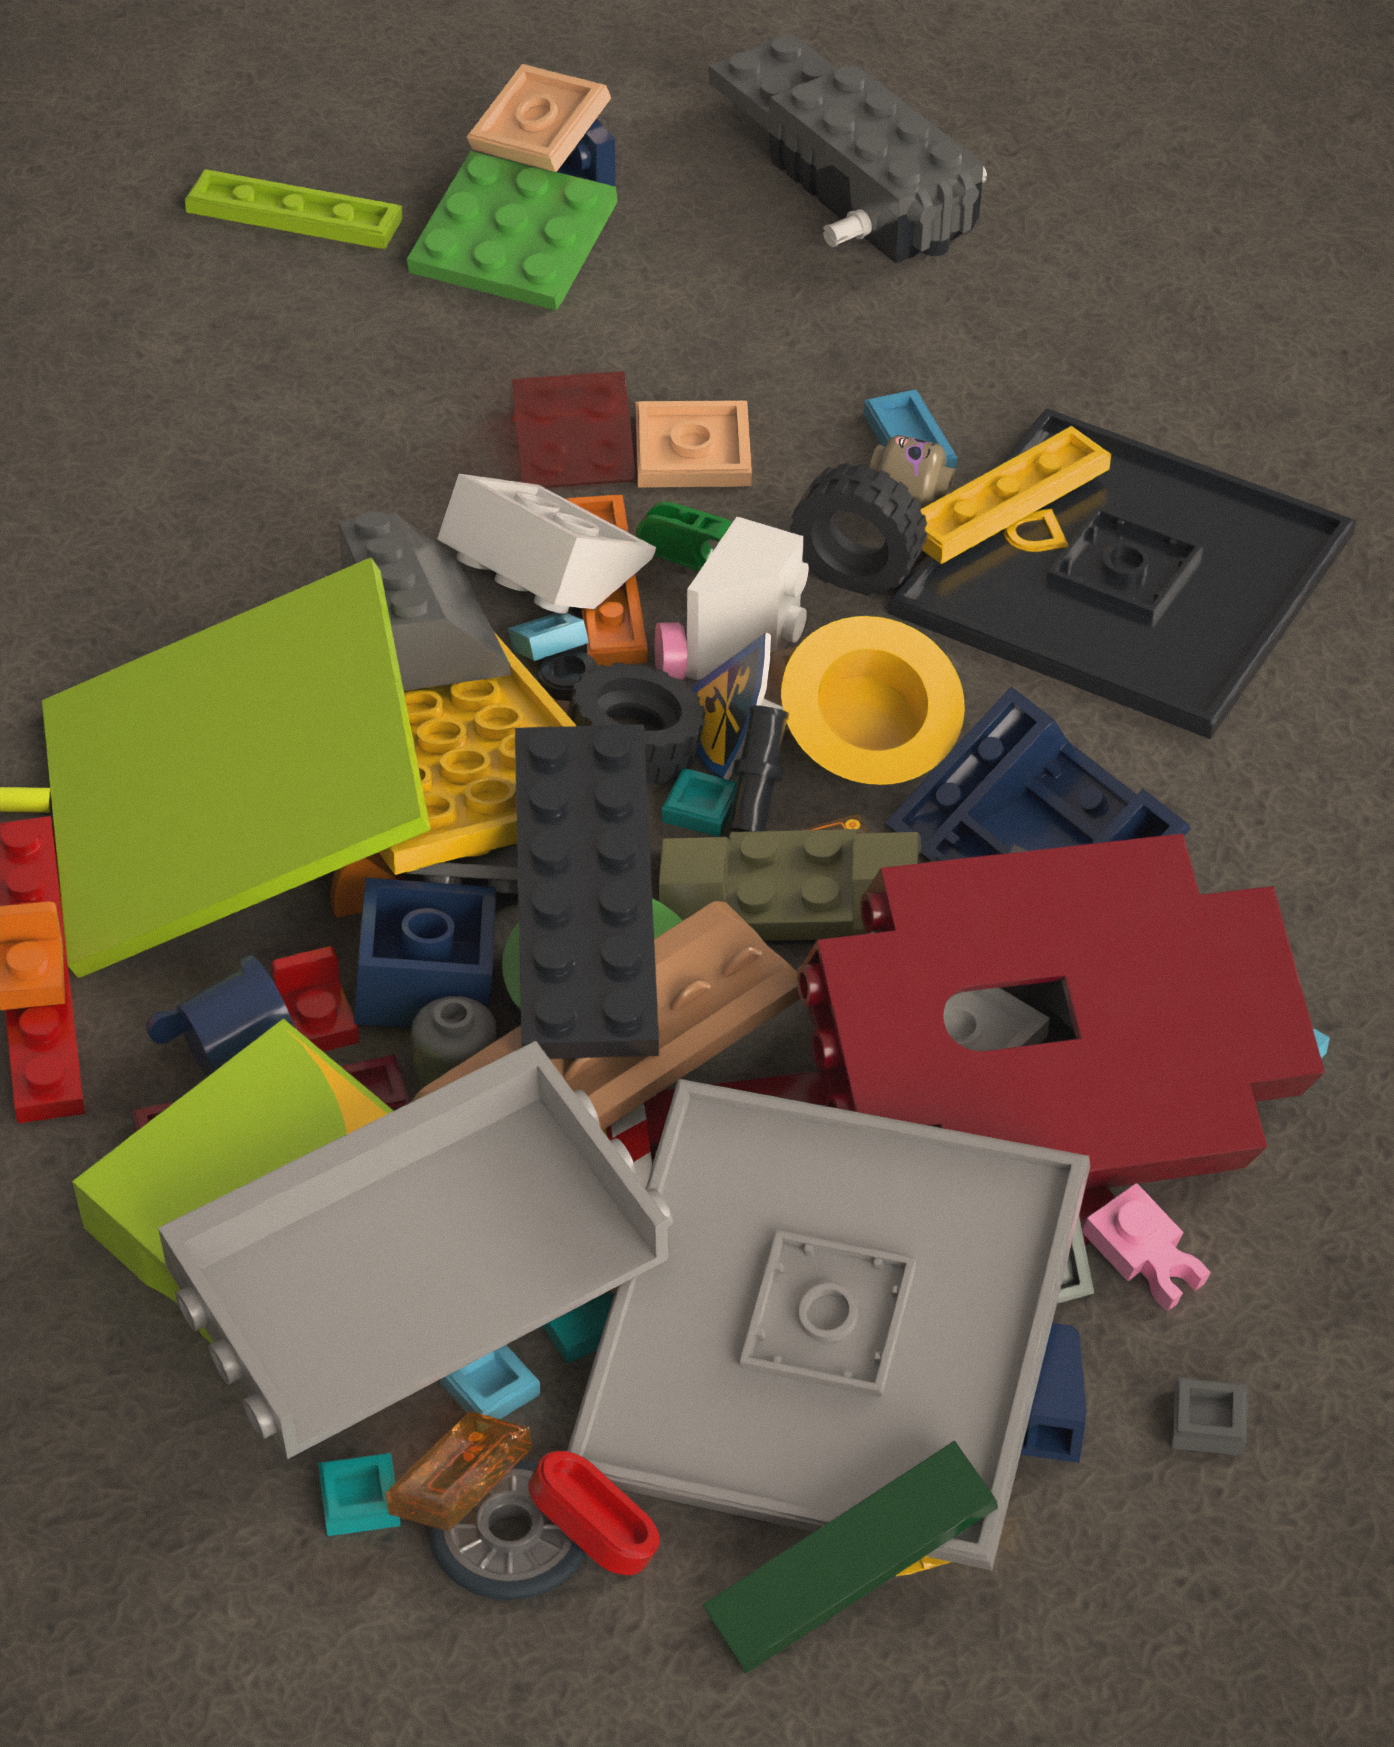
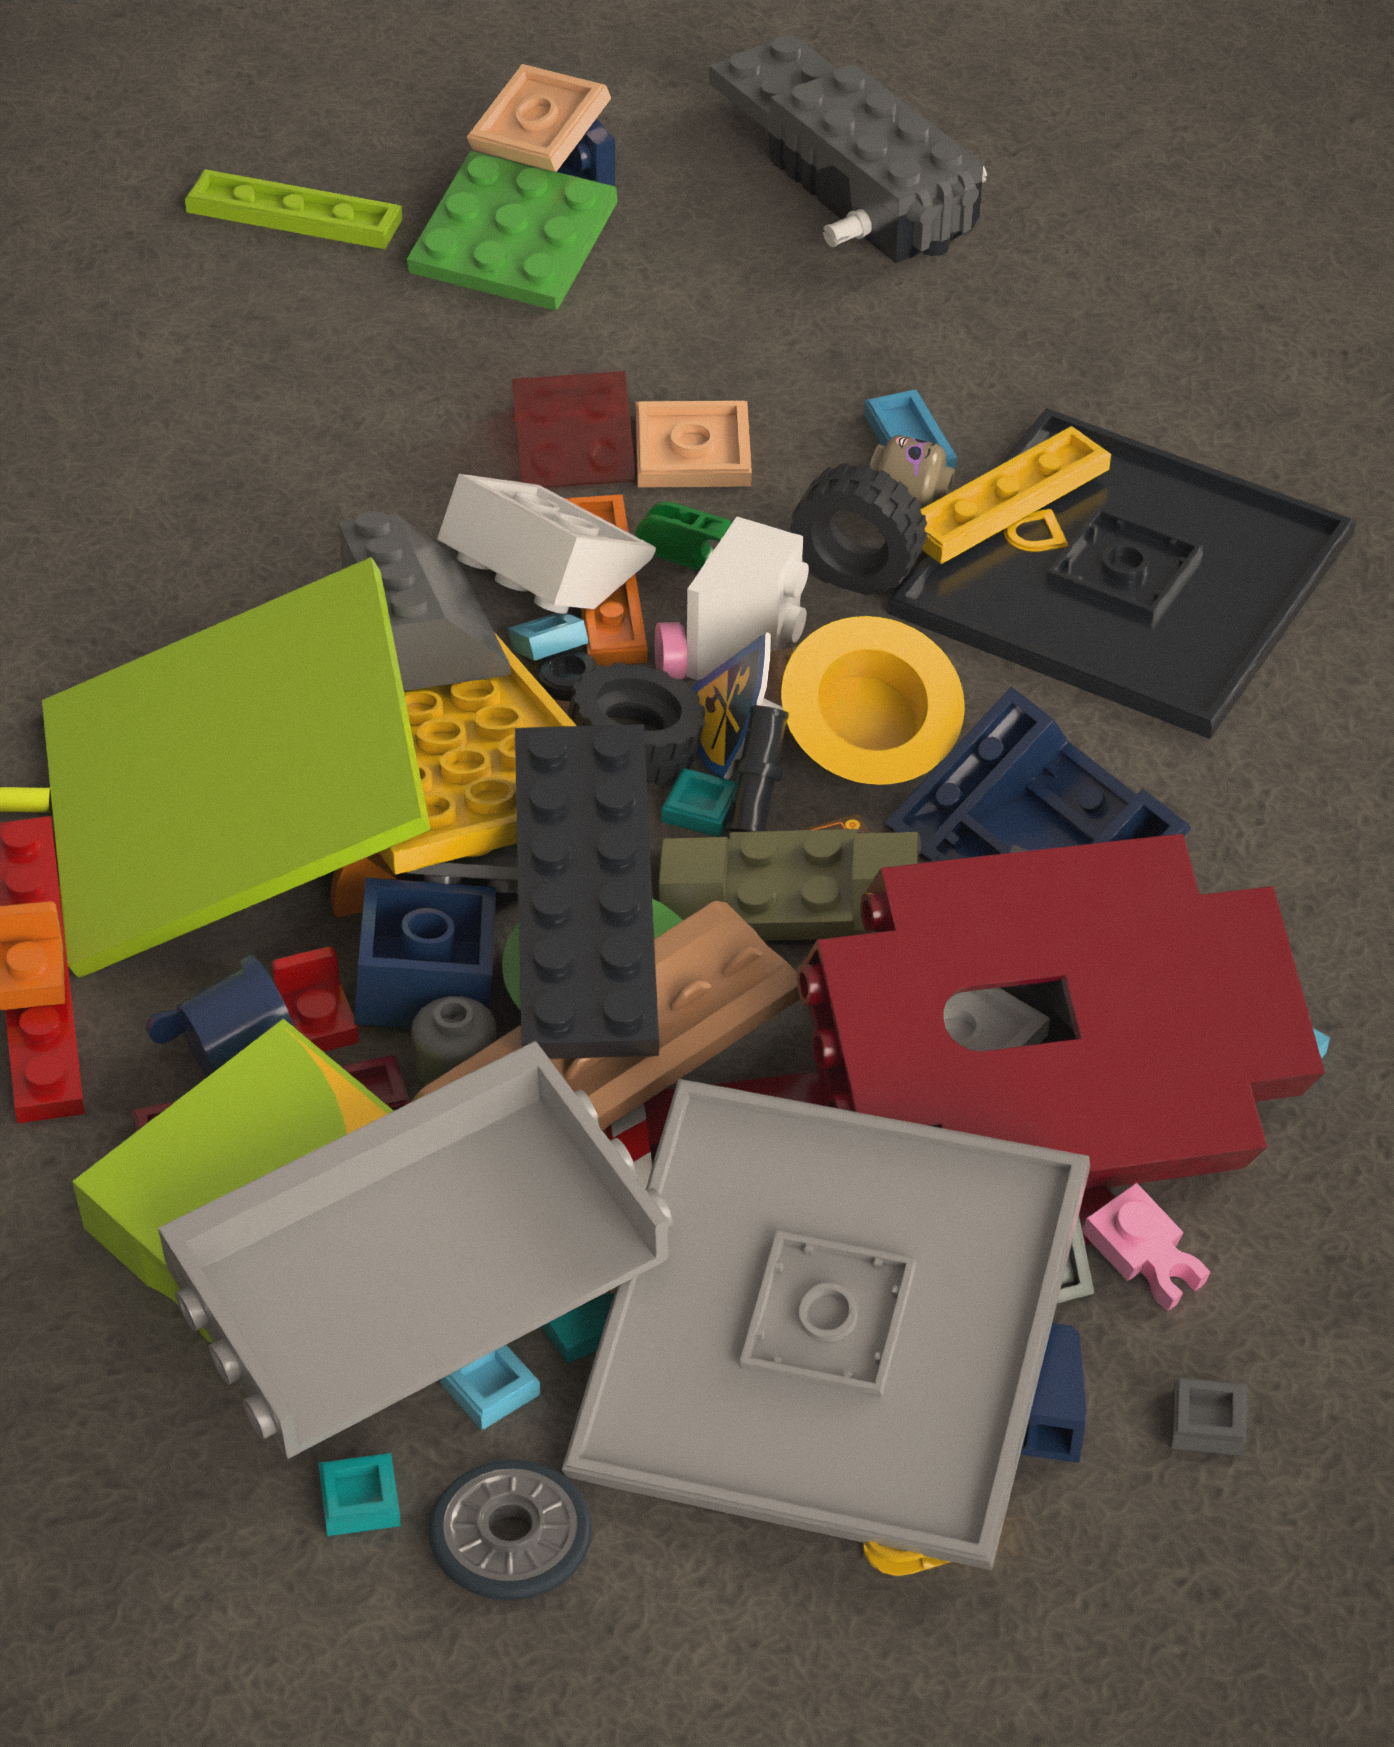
clear orange tile [385,1411,532,1532] -> none
red tile [528,1451,660,1575] -> none
dark green tile [702,1440,998,1673] -> none

